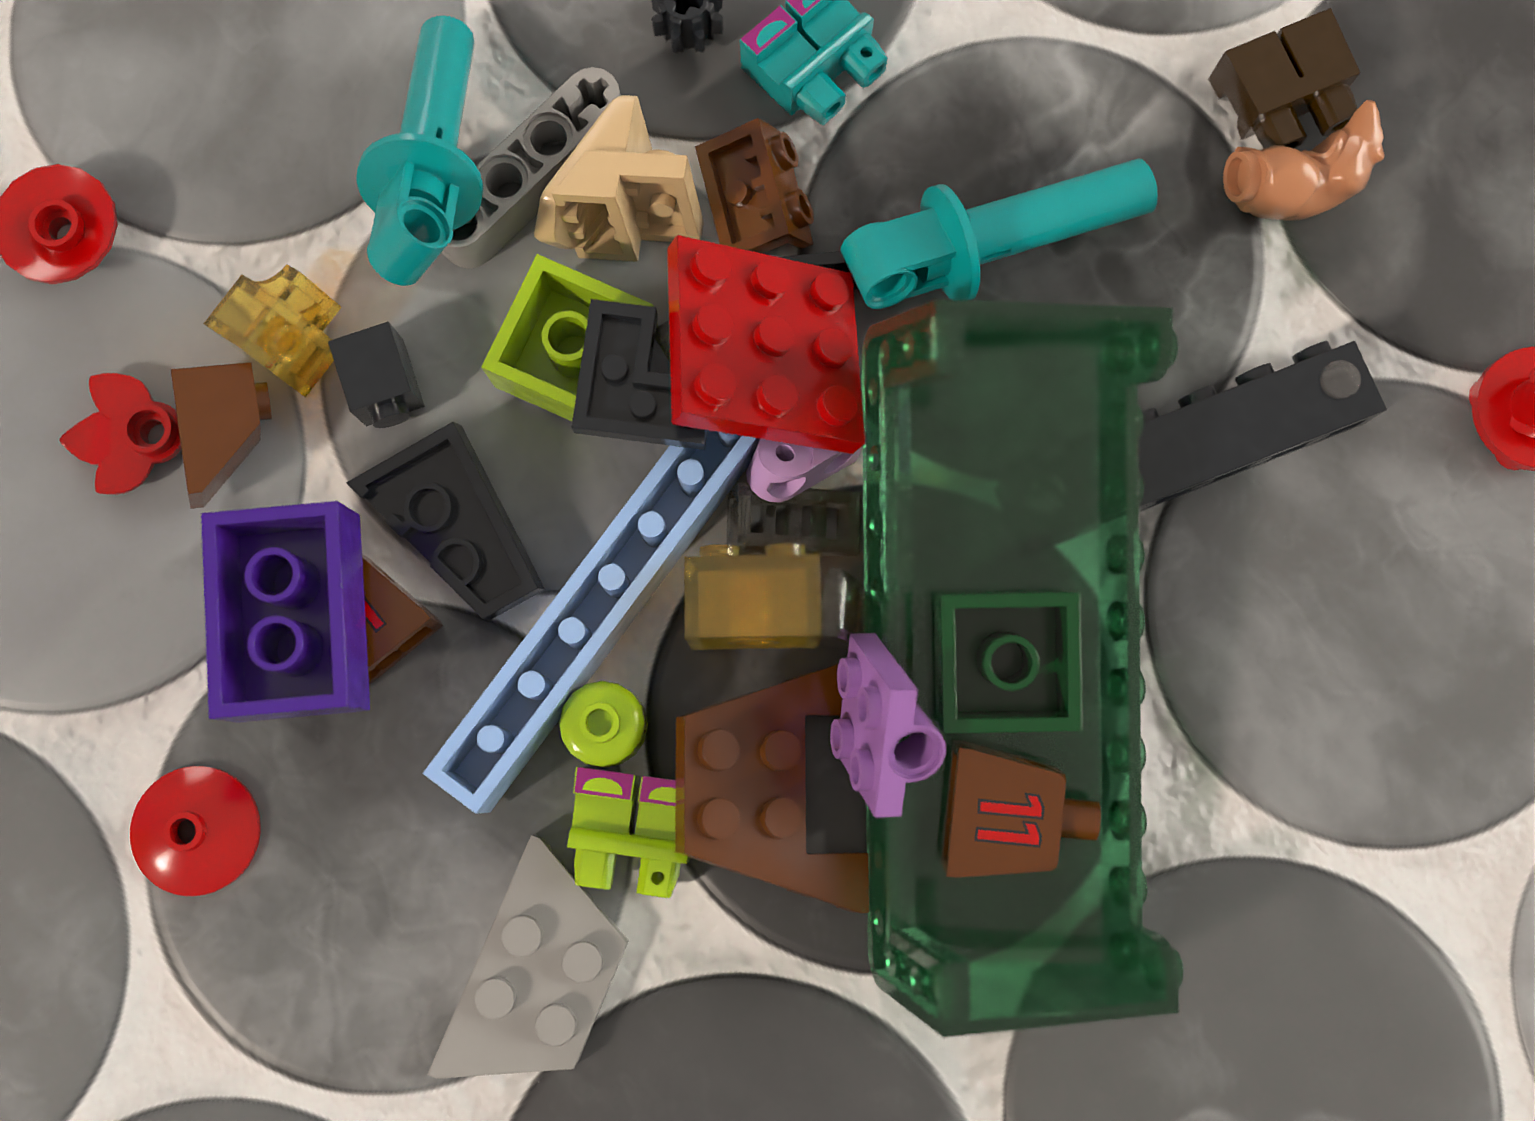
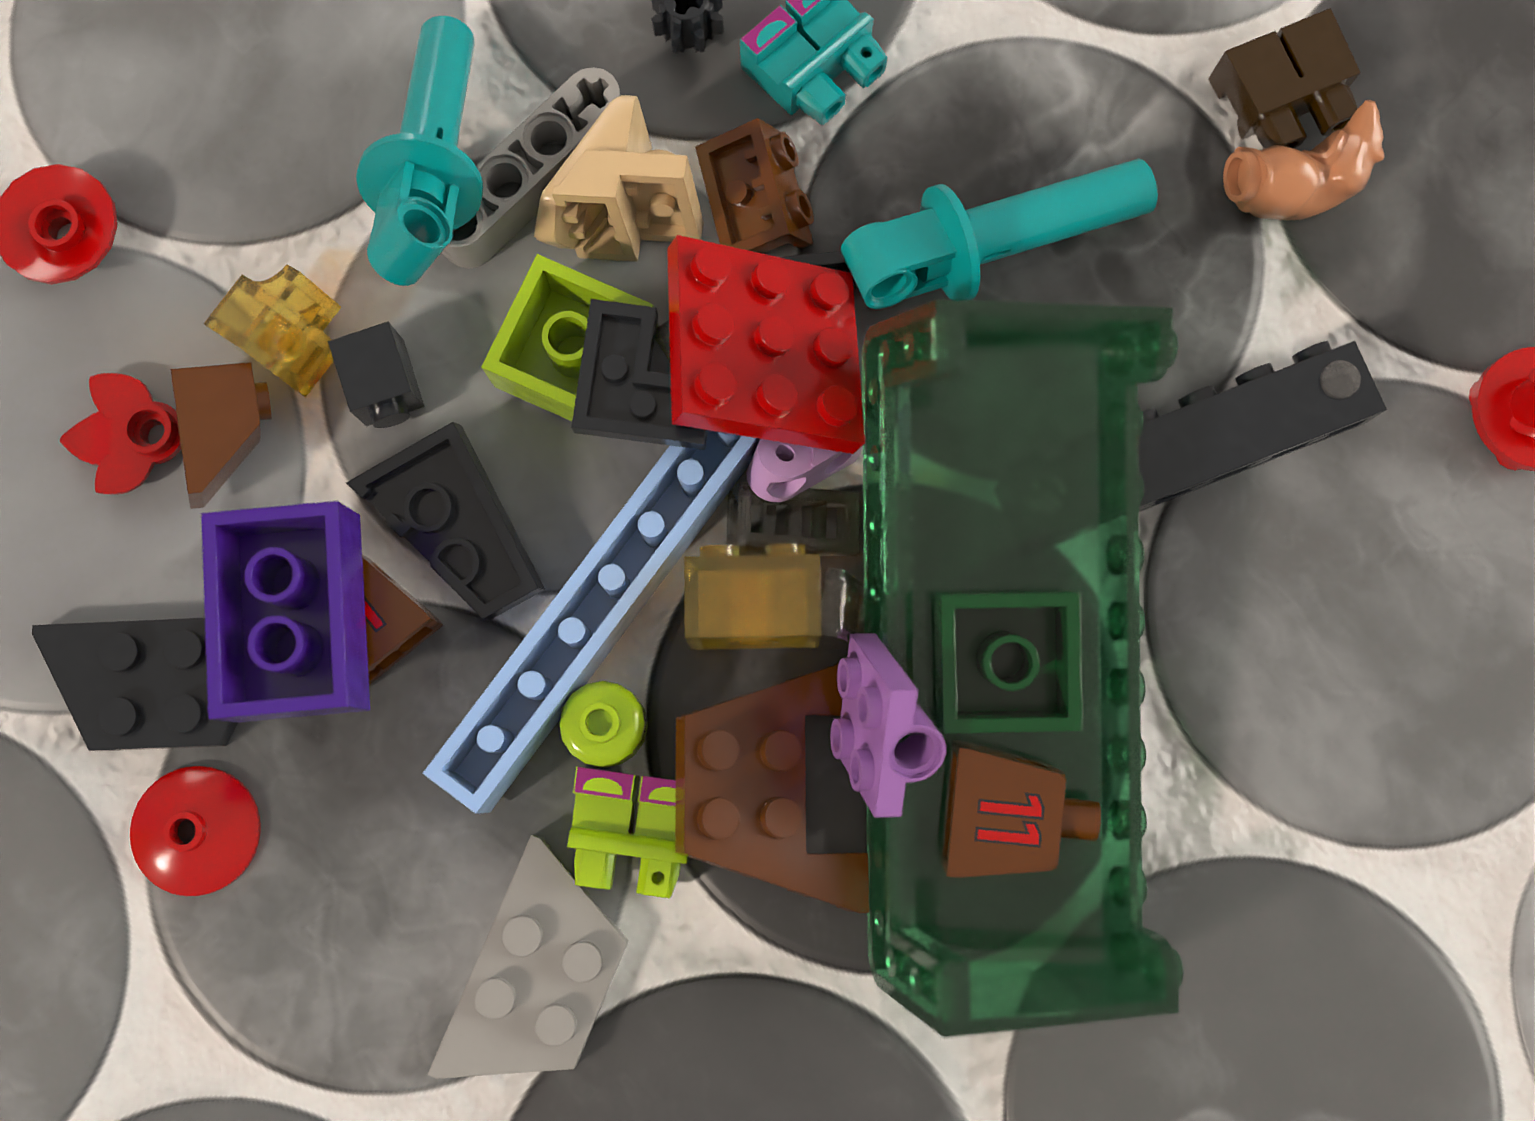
none -> black wing [32,618,238,751]

